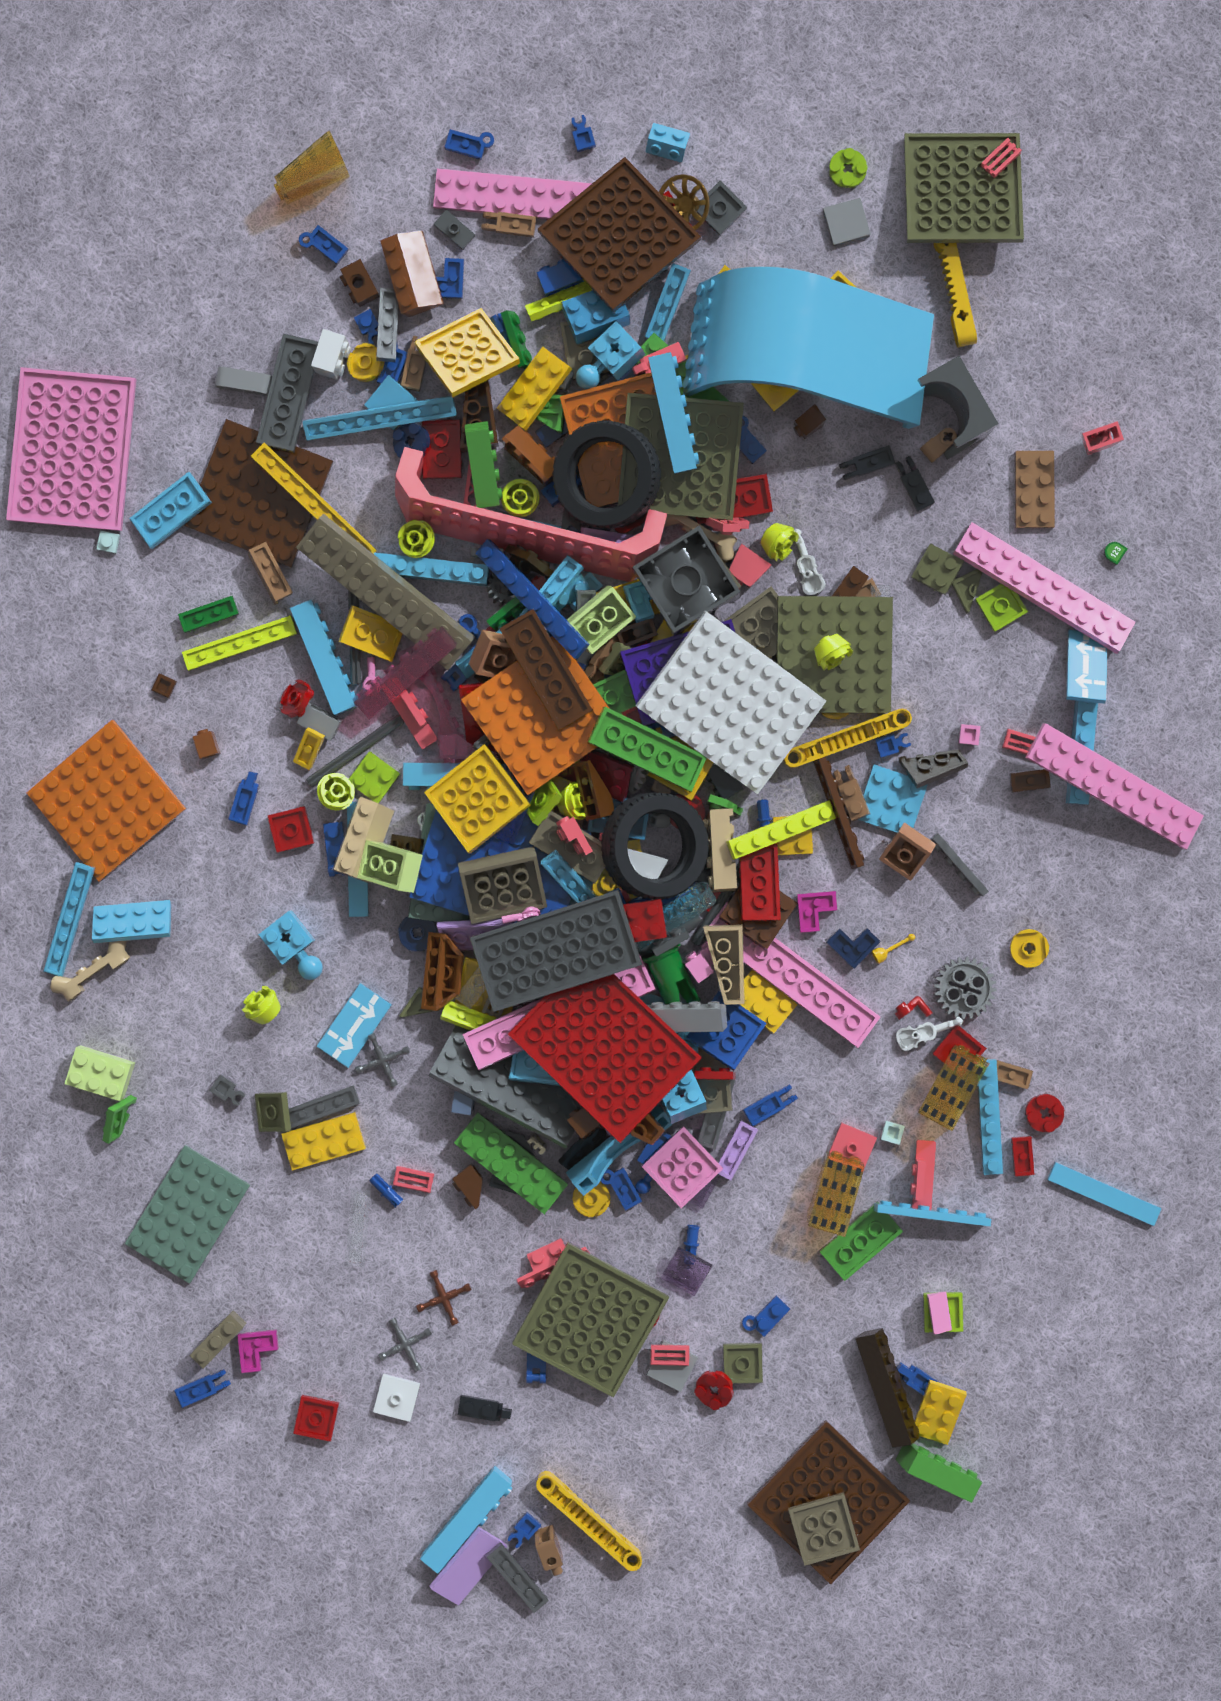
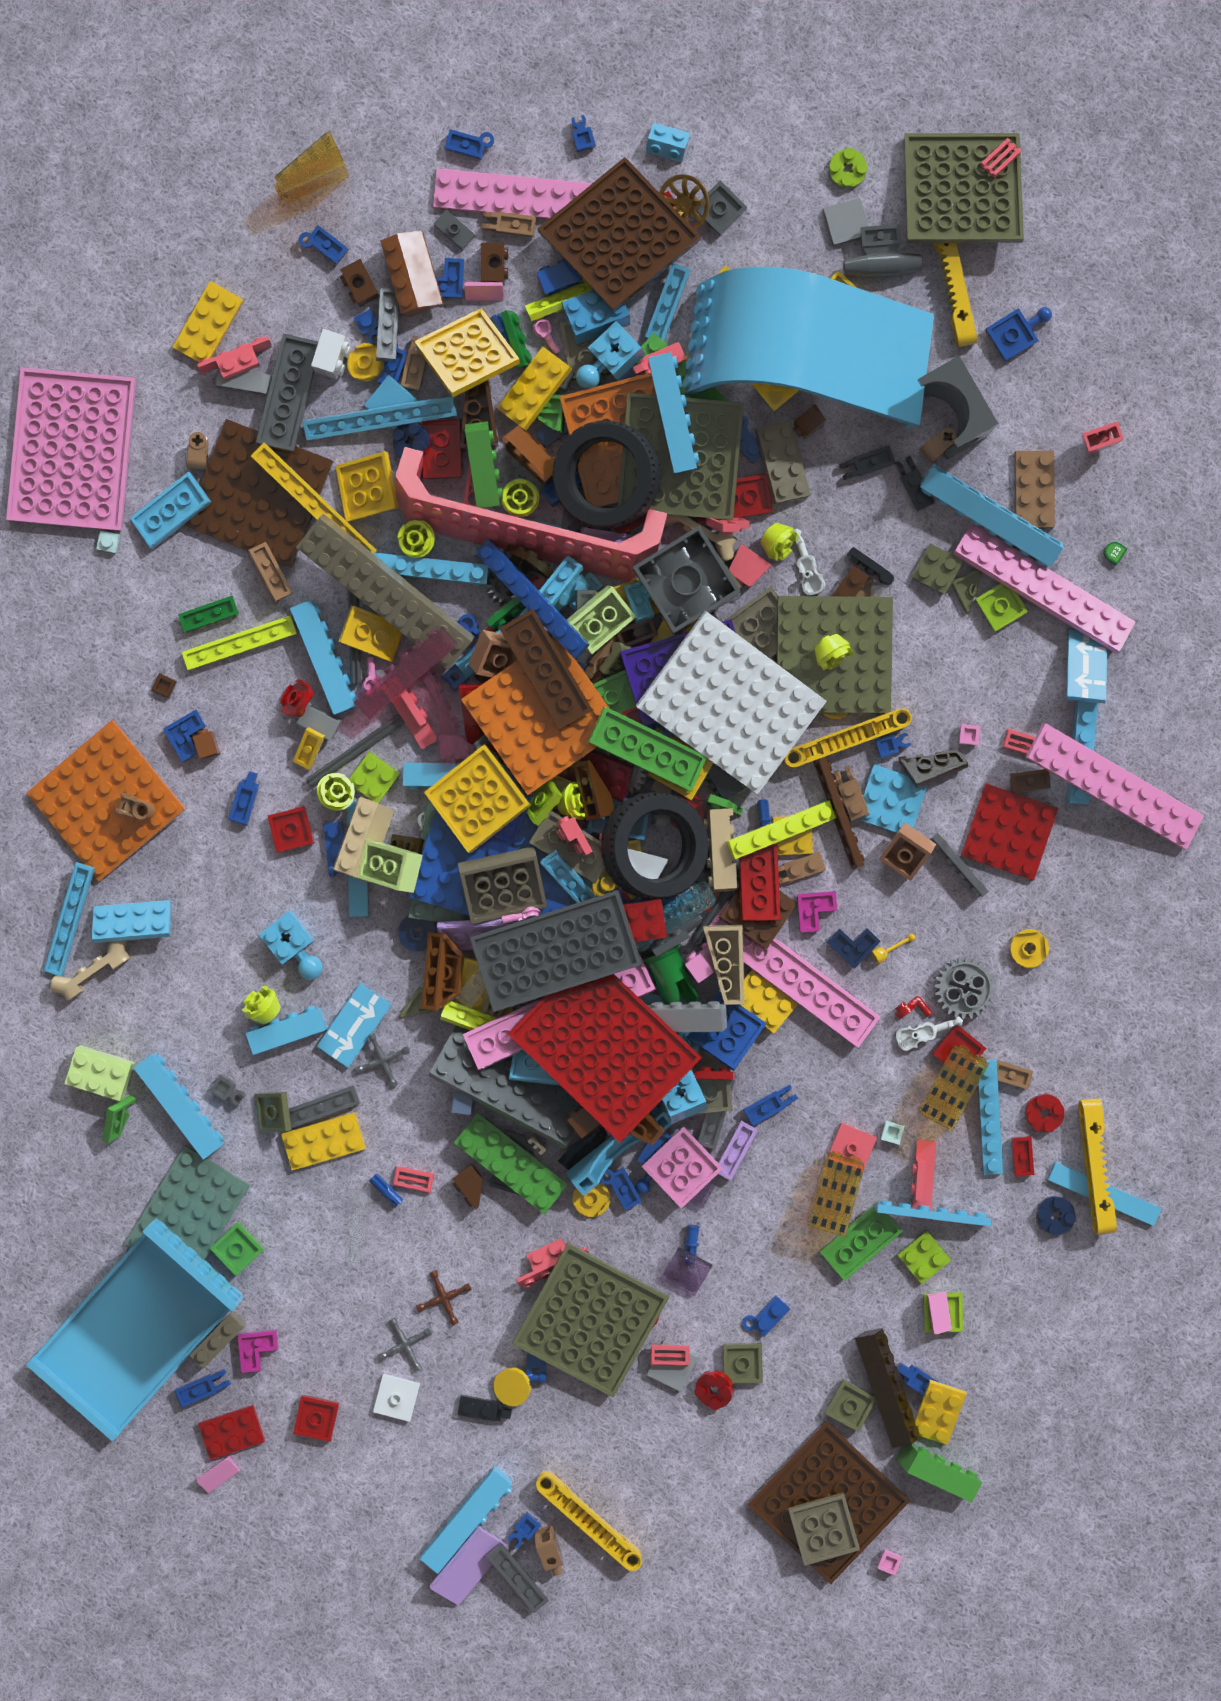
none -> medium azure panel [26,1218,244,1442]
none -> medium nougat piece [115,793,155,820]
none -> medium azure brick [134,1053,224,1160]
none -> blue plate [163,710,207,762]
none -> yellow plate [173,281,244,363]
none -> medium nougat piece [186,432,209,470]
none -> bright pink slope [196,1455,240,1493]
none -> coral bracket [197,336,272,380]
none -> red plate [198,1404,266,1460]
none -> bright green plate [210,1221,265,1276]
none -> medium azure brick [246,1005,328,1055]
none -> yellow plate [335,451,399,522]
none -> bright pink slope [464,282,504,301]
none -> reddish brown brick [481,243,508,285]
none -> yellow tile [494,1367,531,1406]
none -> bright pink plate [533,319,560,355]
none -> dark tan plate [754,421,811,504]
none -> medium nougat hinge [778,852,826,884]
none -> olive plate [825,1379,876,1432]
none -> dark grey plate [843,224,922,278]
none -> black hinge [847,547,895,585]
none -> bright pink plate [877,1549,902,1576]
none -> lime plate [897,1230,952,1284]
none -> medium azure brick [920,463,1064,567]
none -> red plate [961,783,1058,880]
none -> blue plate [985,307,1052,362]
none -> dark blue plate [1036,1196,1076,1235]
none -> yellow gear [1078,1098,1117,1235]

